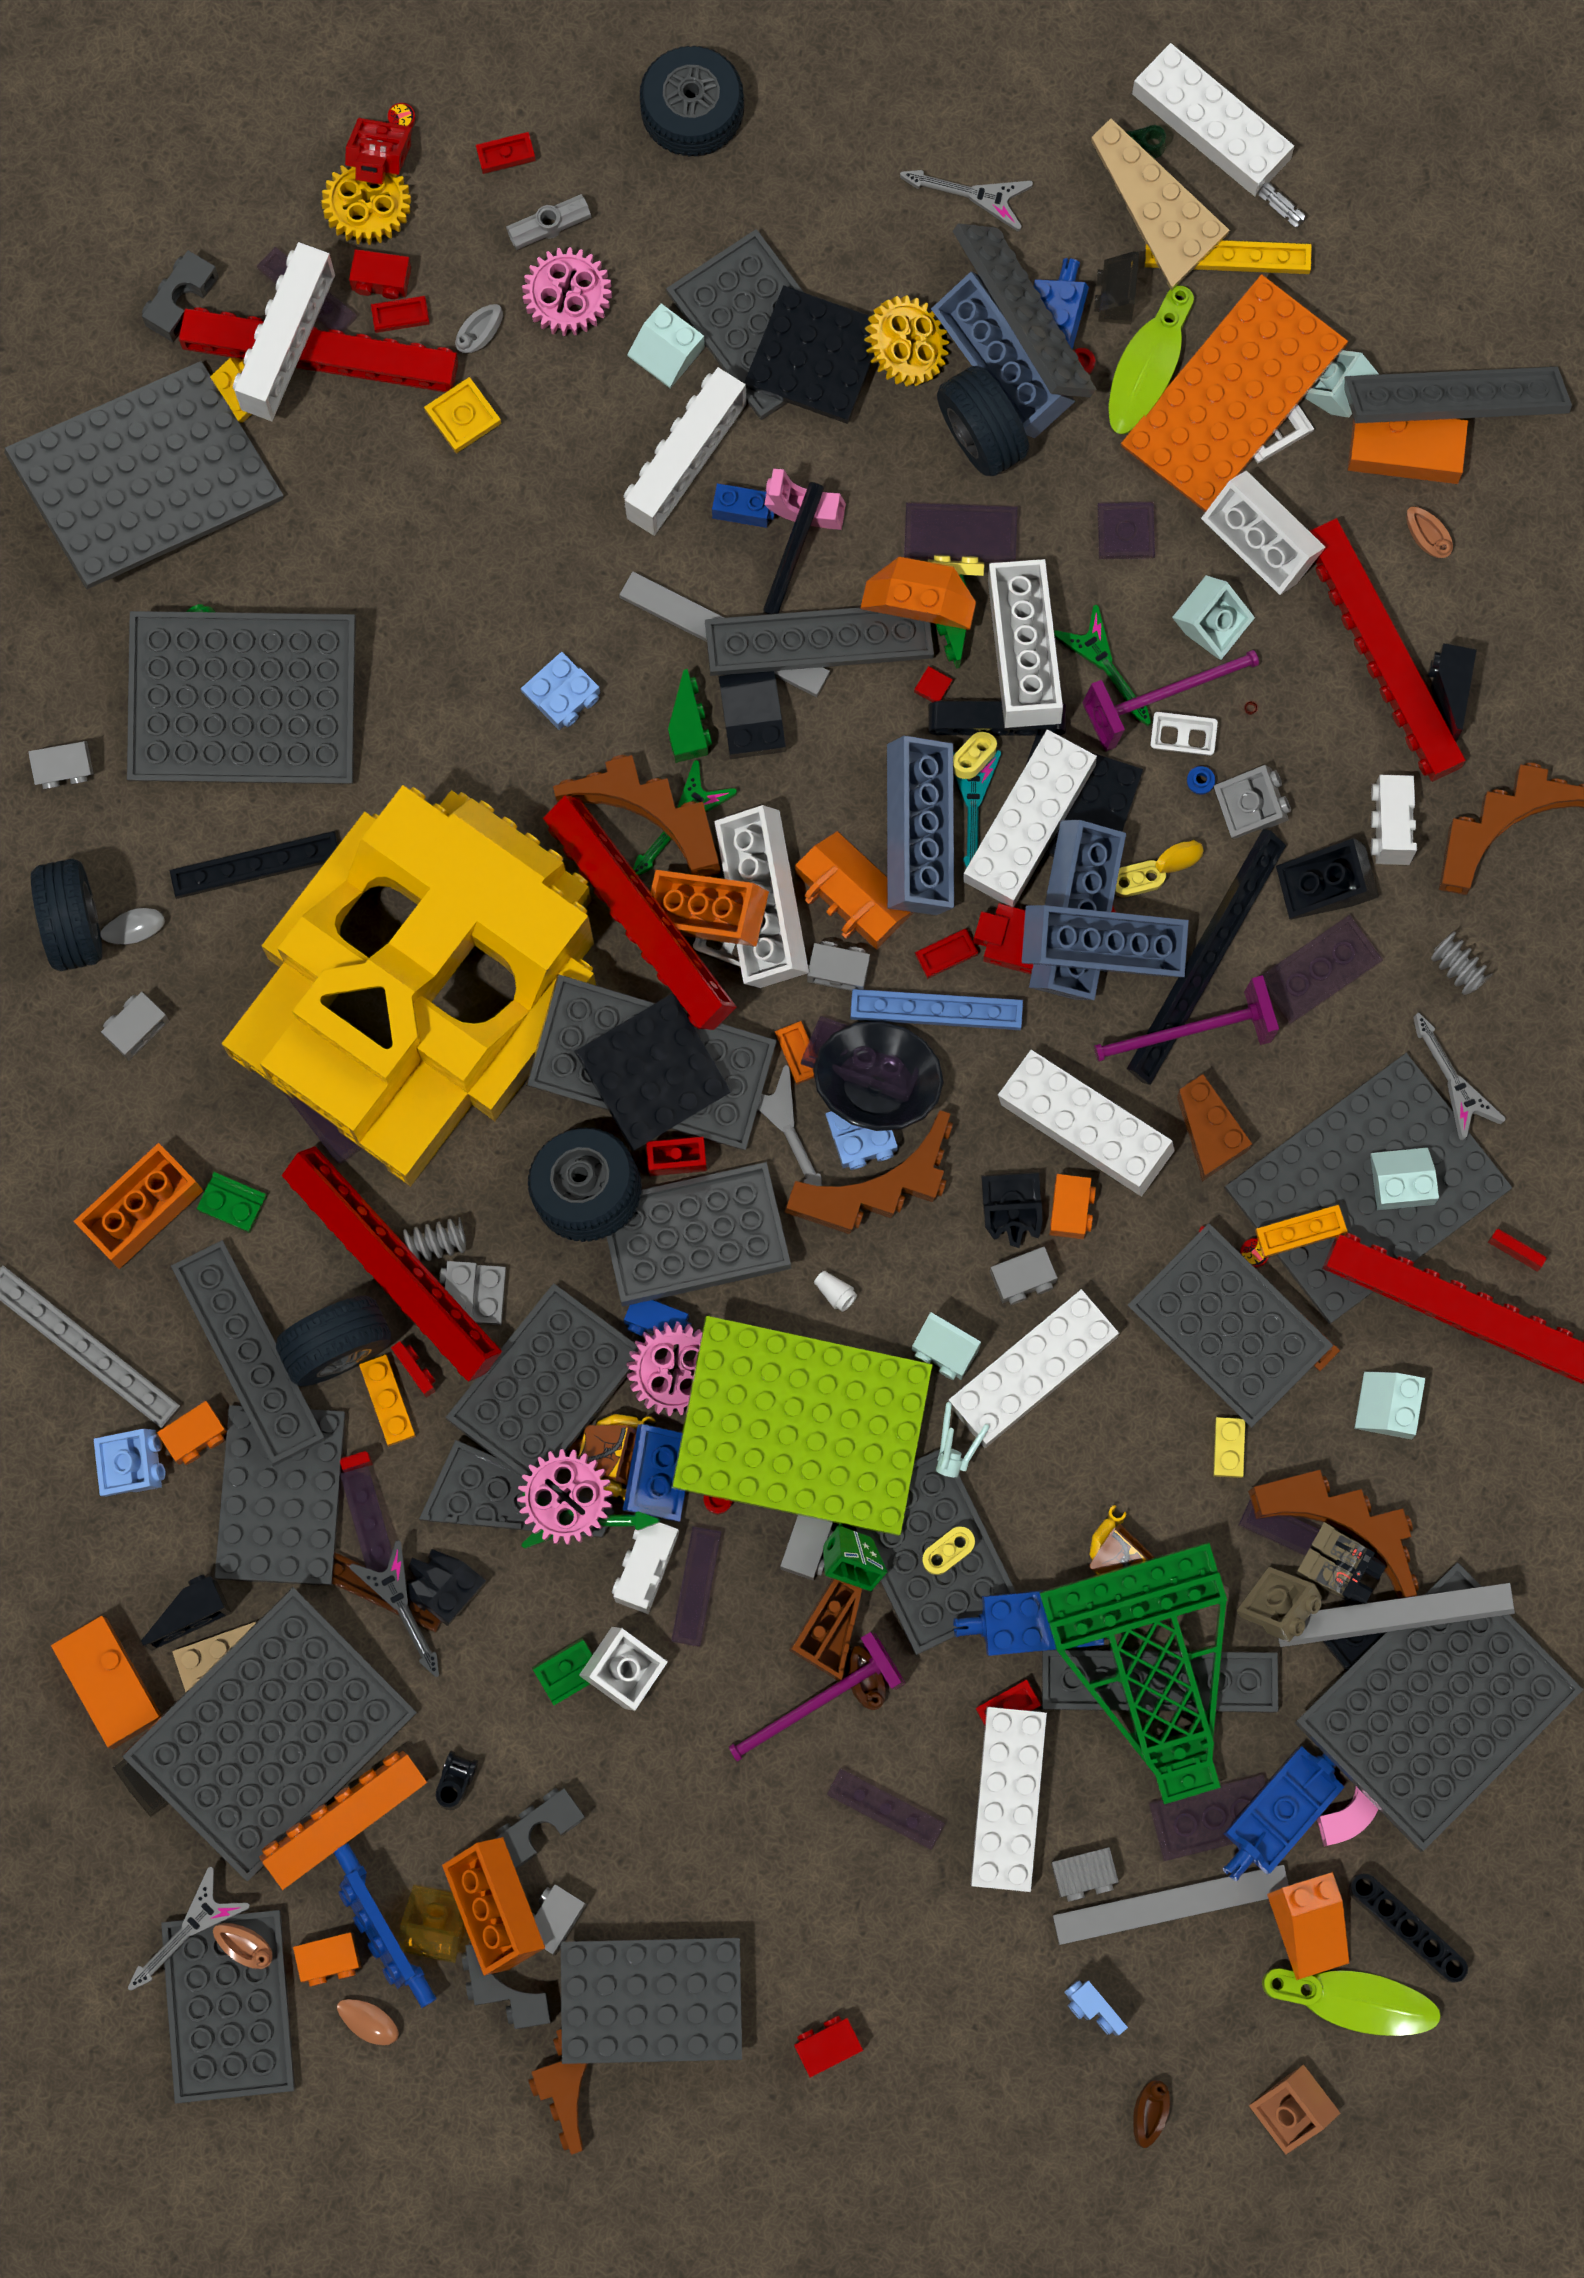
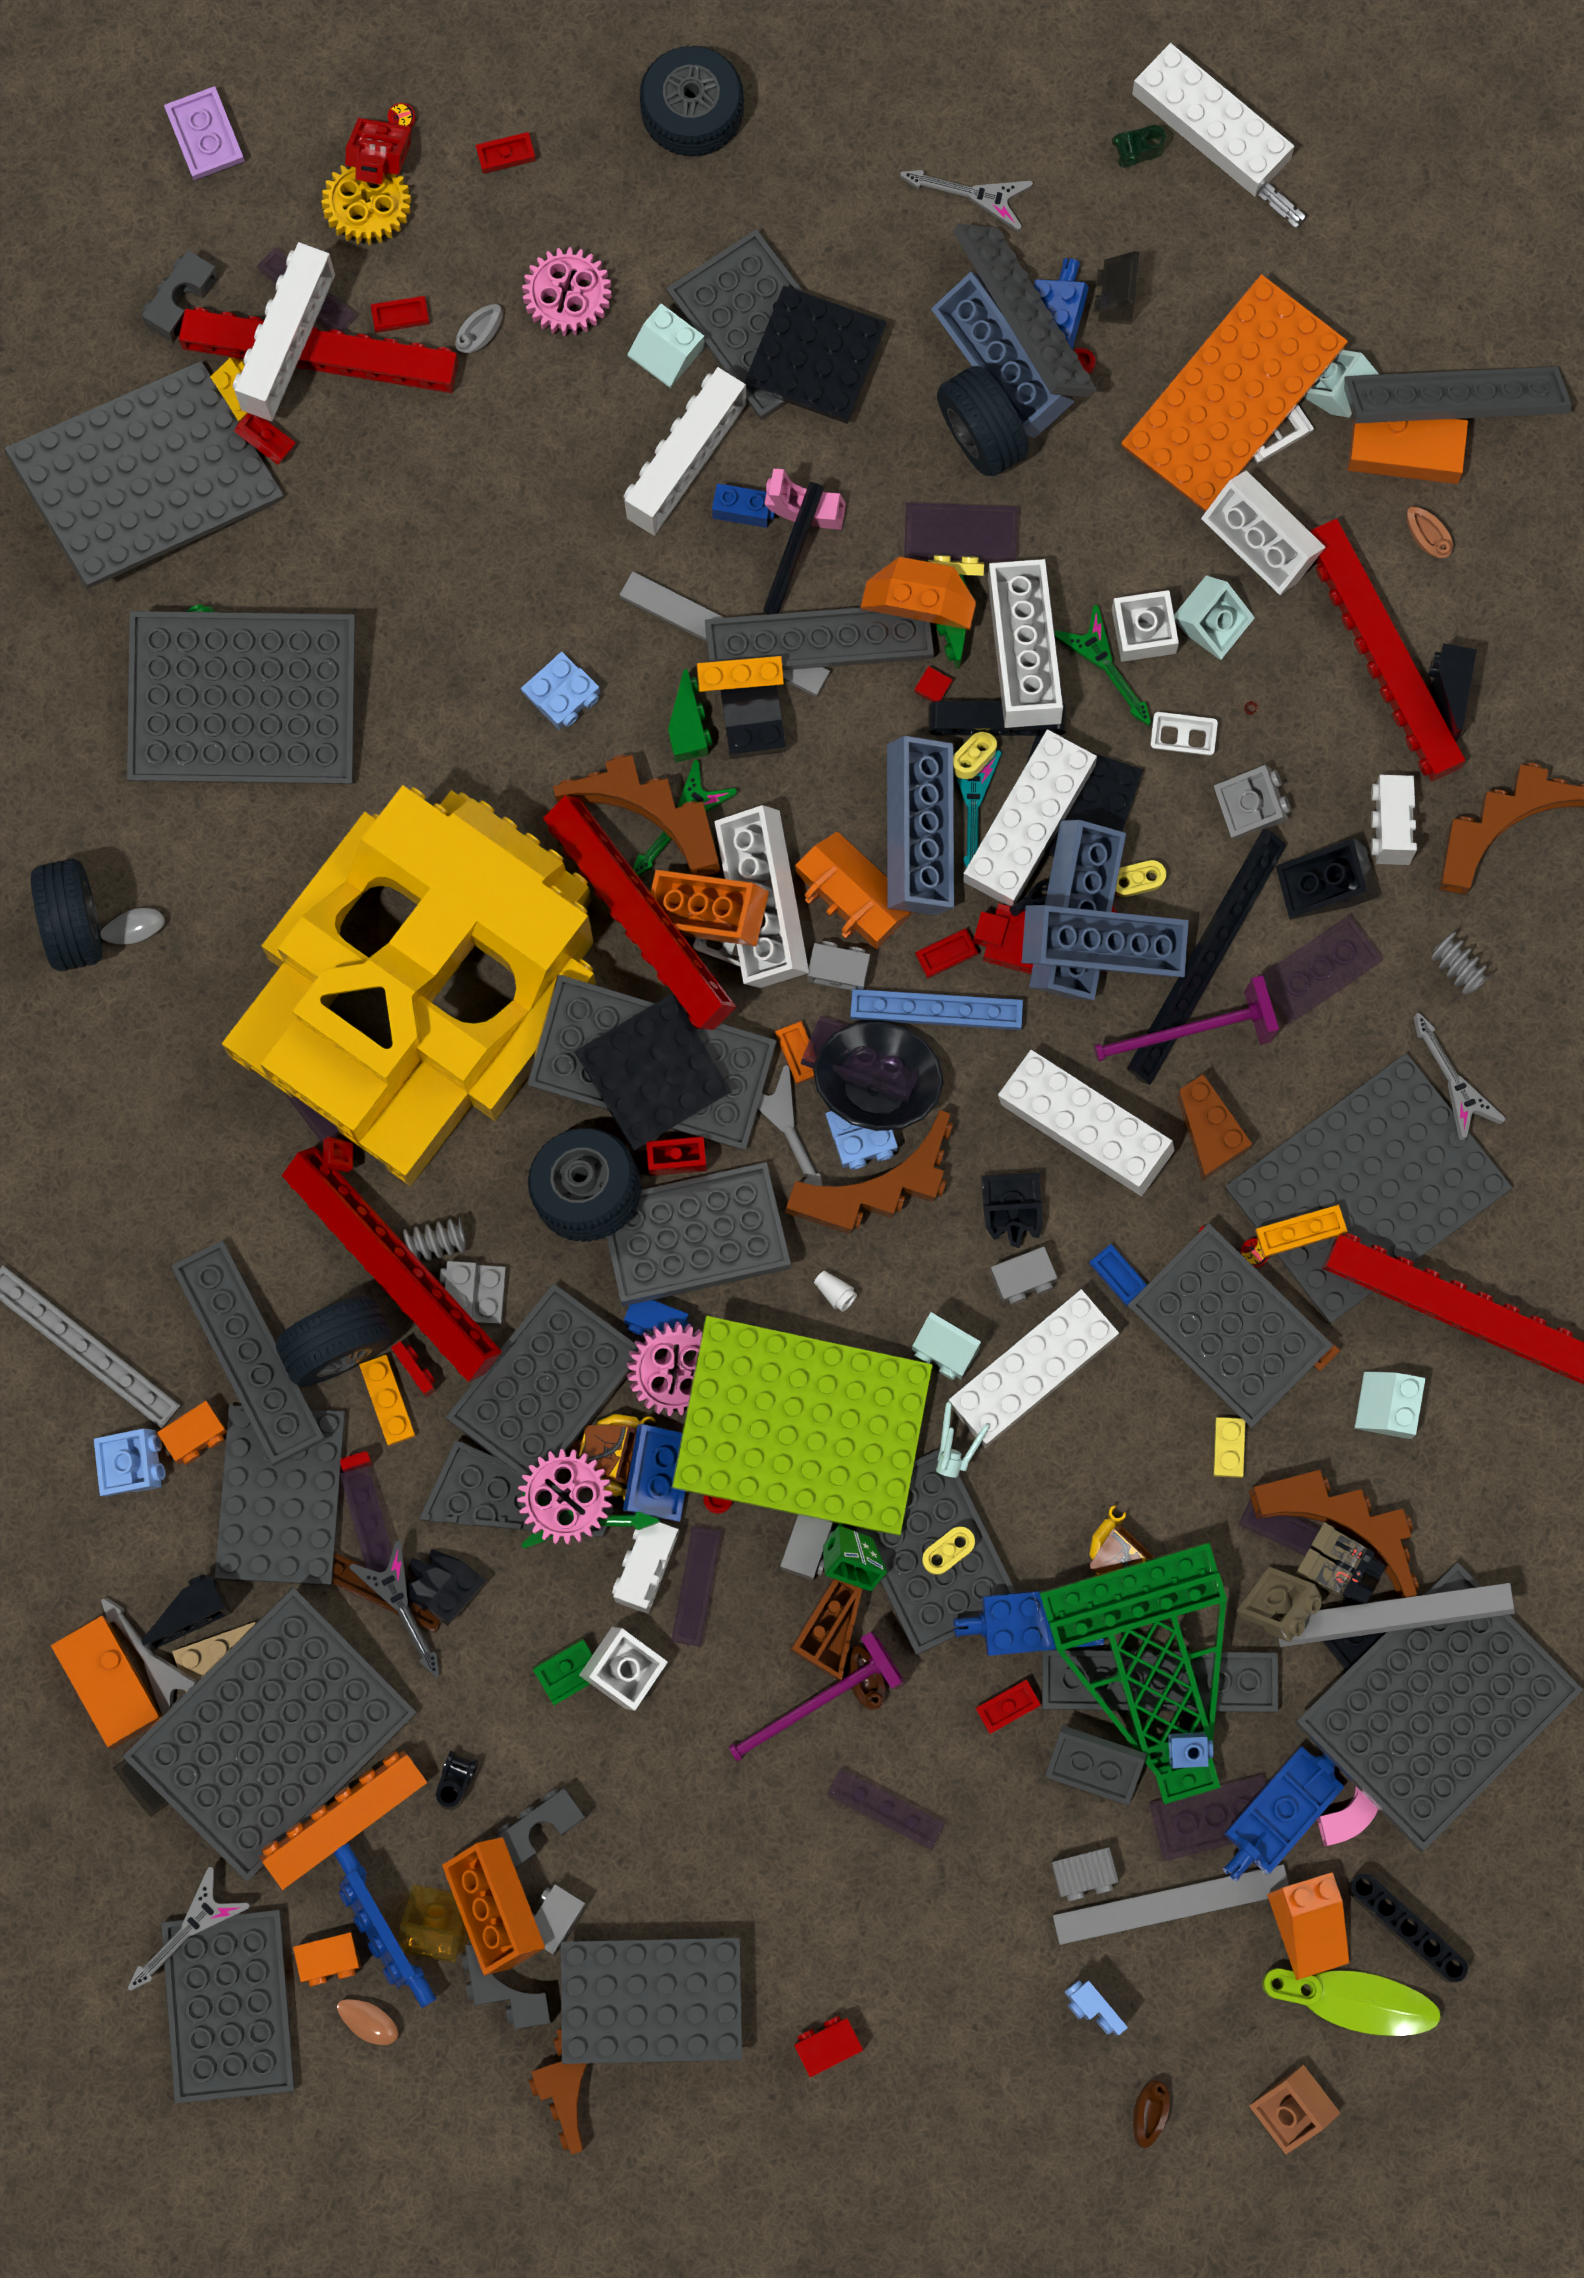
light grey brick [28,741,93,789] -> none
orange brick [74,1143,203,1269] -> none
light grey brick [101,992,169,1060] -> none
black tile [169,831,338,899] -> none
green plate [197,1172,267,1233] -> none
nougat arm [213,1923,272,1969] -> none
red brick [349,249,411,300] -> none
yellow plate [424,377,502,453] -> none
light grey piece [506,194,591,250] -> none
yellow gear [864,295,949,387] -> none
white brick [971,1707,1047,1892] -> none
orange brick [1049,1174,1096,1239] -> none
magenta tile [1082,650,1259,752] -> none
tan wing [1091,119,1230,291] -> none
clear purple tile [1097,502,1155,559] -> none
lime plant [1109,286,1194,434] -> none
yellow plate [1145,240,1311,274] -> none
yellow arm [1155,840,1203,873] -> none
blue plate [1187,766,1215,795] -> none
light aqua slope [1370,1148,1439,1210] -> none
red tile [1488,1229,1547,1272] -> none
none -> light grey piece [101,1598,197,1715]
none -> lavender plate [164,86,245,180]
none -> red plate [234,413,296,465]
none -> red tile [323,1136,353,1173]
none -> light orange plate [696,656,784,692]
none -> black piece [1010,880,1049,916]
none -> dark grey plate [1045,1725,1147,1805]
none -> blue tile [1089,1244,1147,1307]
none -> white brick [1112,590,1179,662]
none -> medium blue brick [1168,1732,1213,1768]

